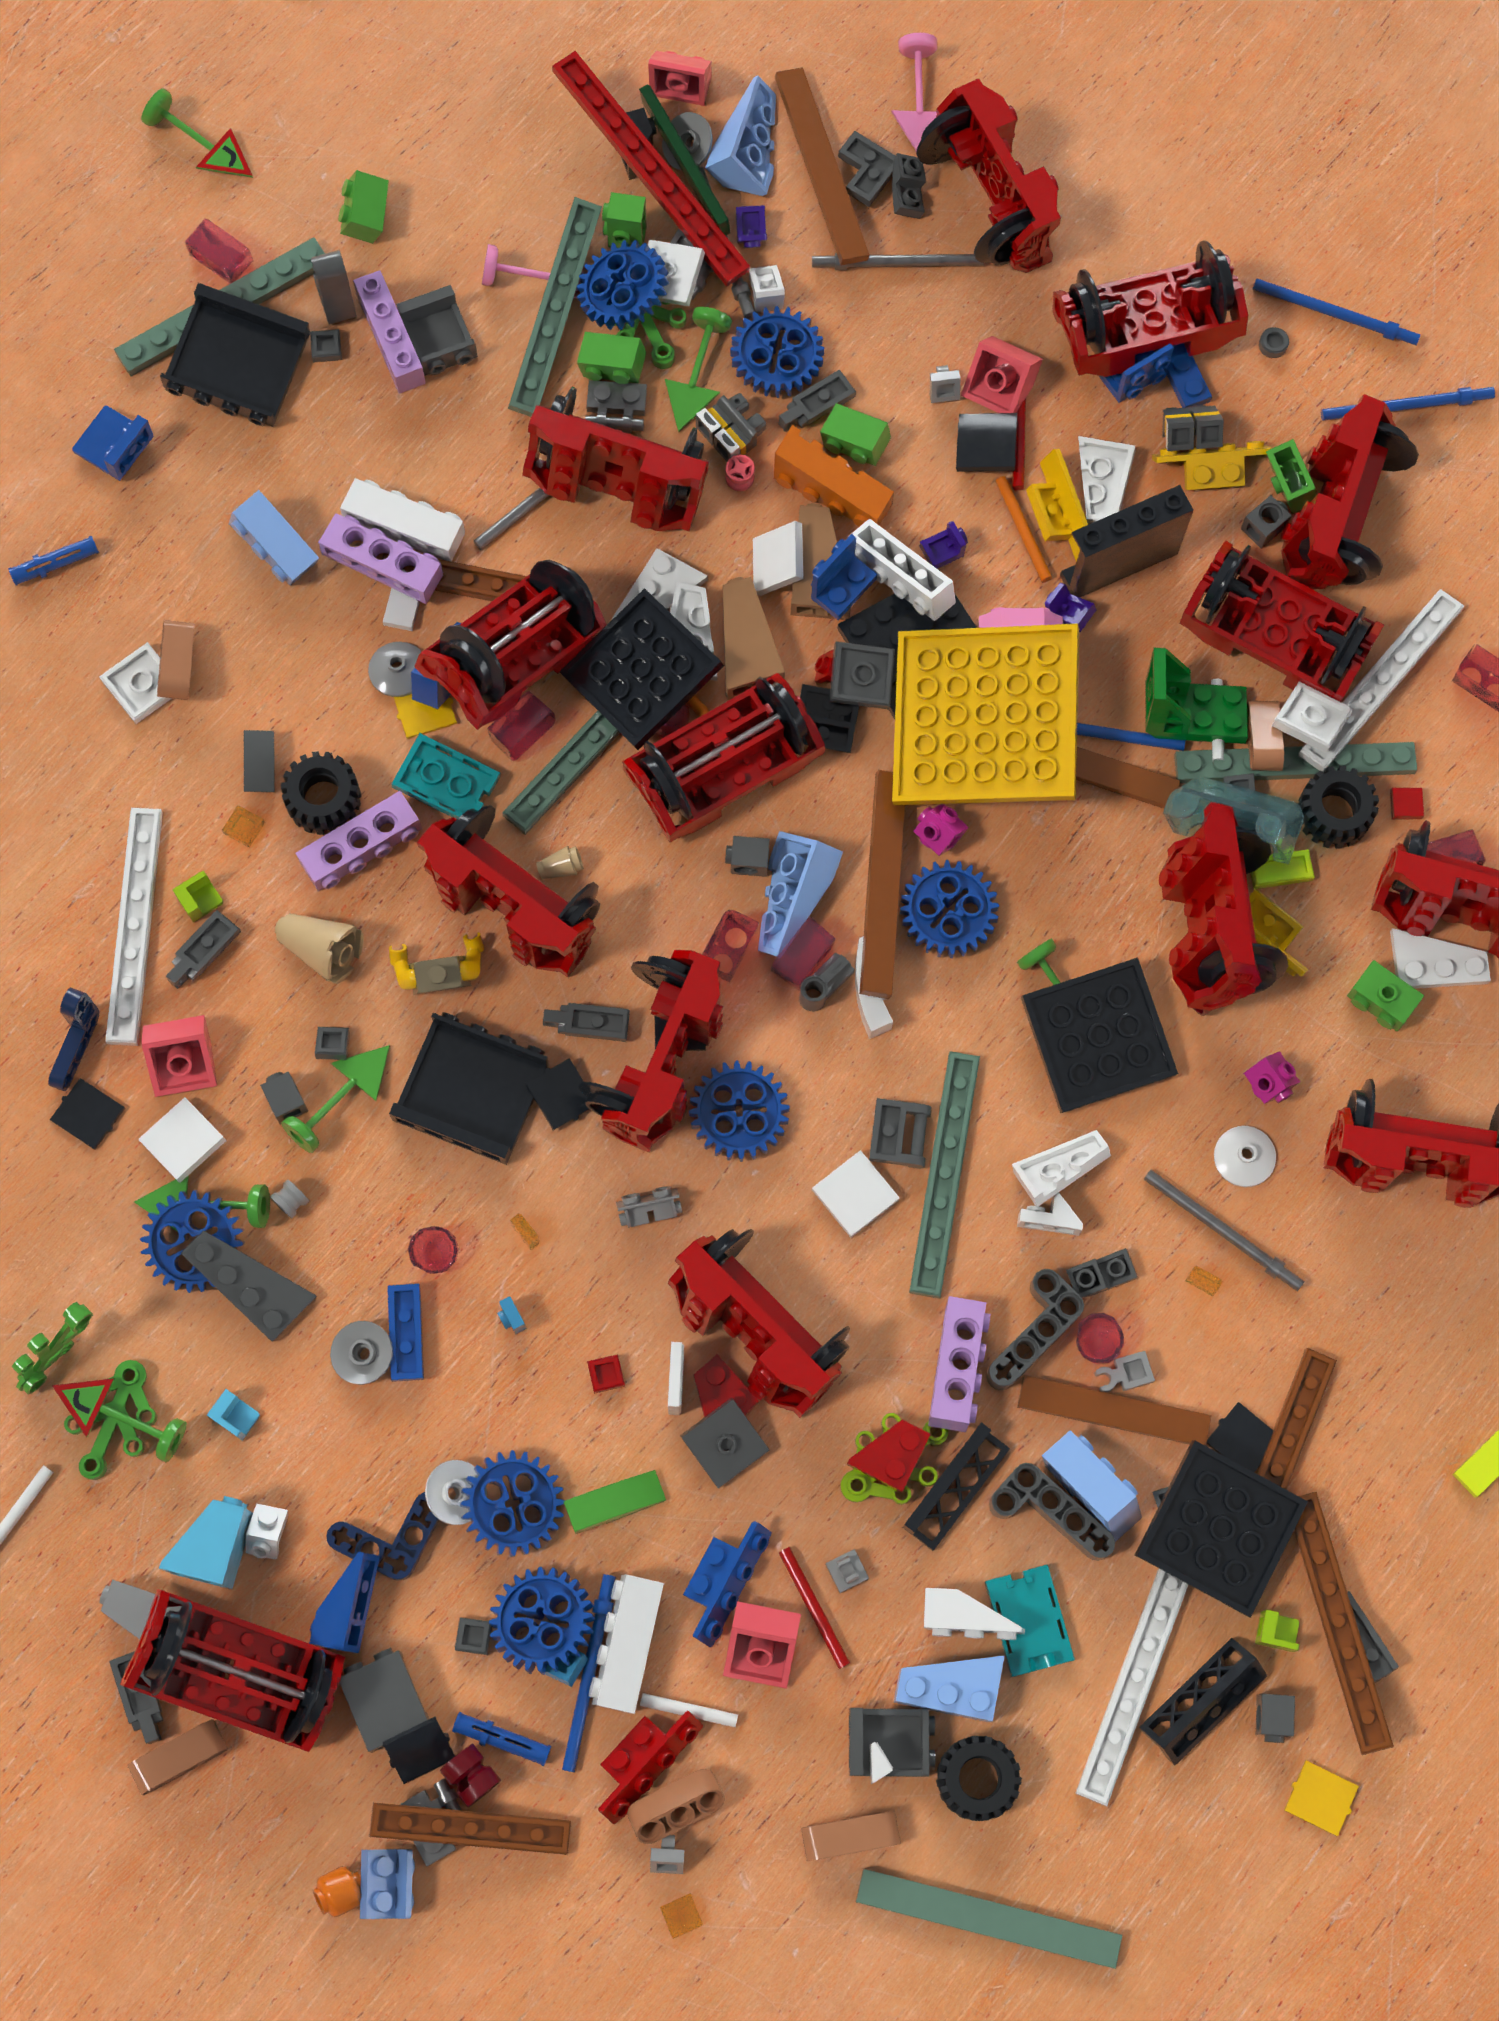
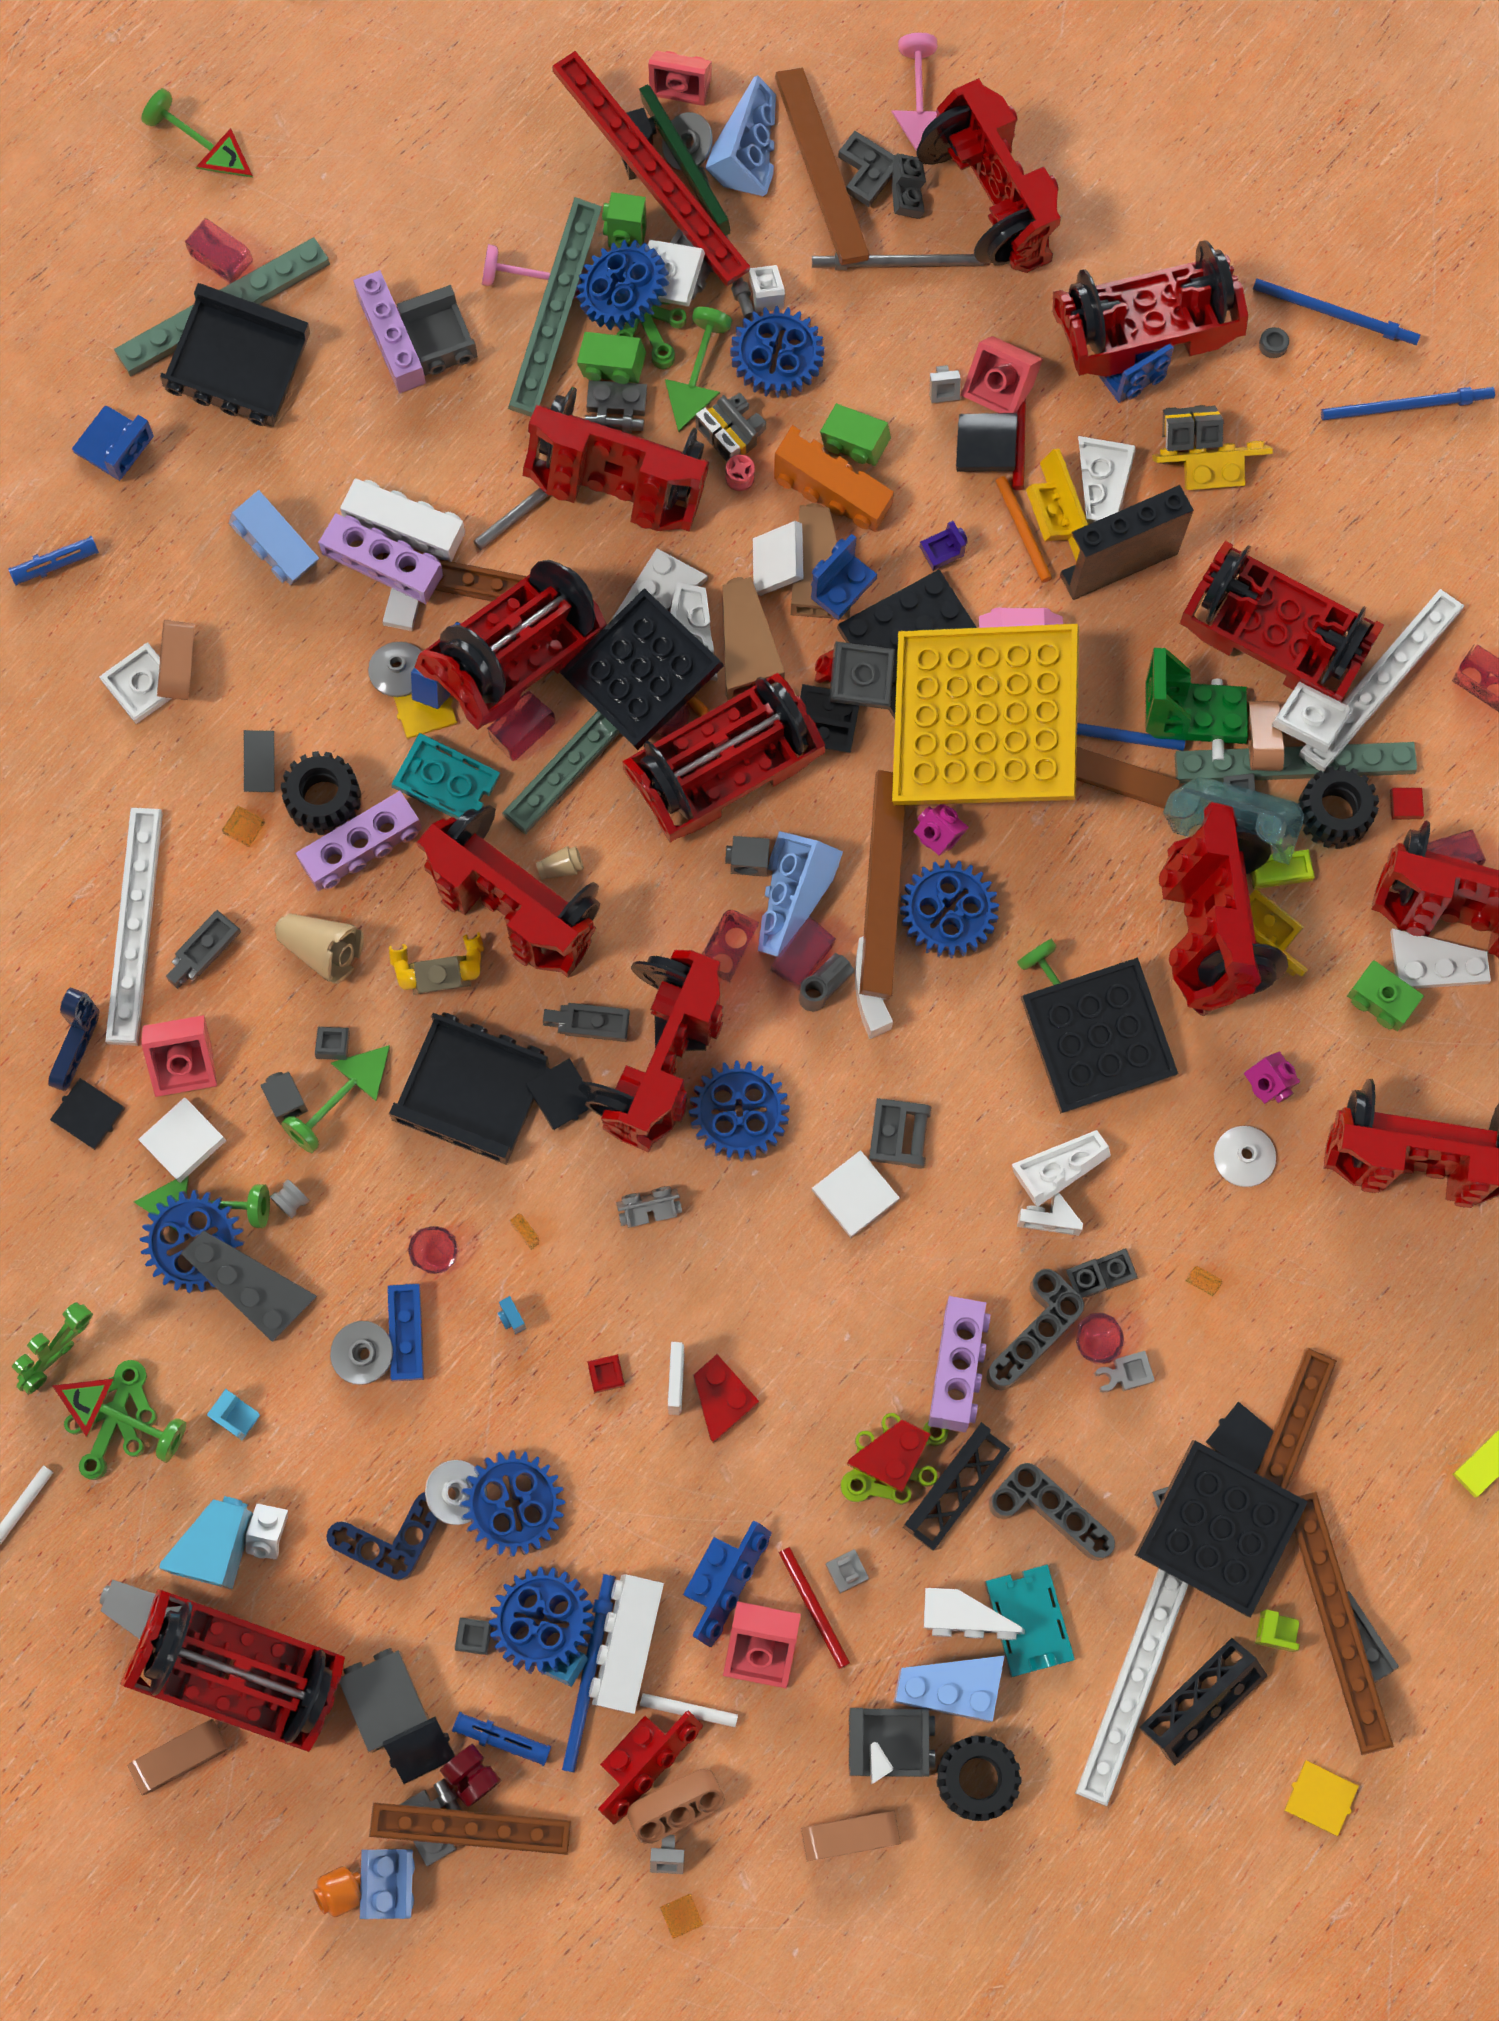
dark grey hinge [109,1651,163,1744] -> none
lime panel [172,871,223,923] -> none
blue slope [309,1552,380,1653] -> none
dark grey tile [310,329,342,363] -> none
dark grey beam [311,250,357,325] -> none
bright green brick [338,170,389,244] -> none
bright green slope [563,1470,666,1534] -> none
red piece [668,1229,850,1418] -> none
dark grey plate [680,1398,769,1488] -> none
dark purple bracket [736,205,767,248] -> none
dark grey hinge [778,370,856,432] -> none
white brick [848,519,956,621] -> none
sand green tile [856,1869,1122,1969] -> none
sand green tile [909,1051,980,1299] -> none
dark orange tile [1017,1375,1212,1446] -> none
light blue wedge [1042,1430,1142,1542] -> none
dark purple bracket [1045,582,1097,632] -> none
flat silver bar [1144,1170,1305,1291] -> none
blue plate [1155,343,1212,408] -> none
dark grey brick [1241,495,1291,549] -> none
dark grey brick [1255,1694,1295,1743] -> none
bright green brick [1266,439,1317,514] -> none
red piece [1281,394,1419,590] -> none

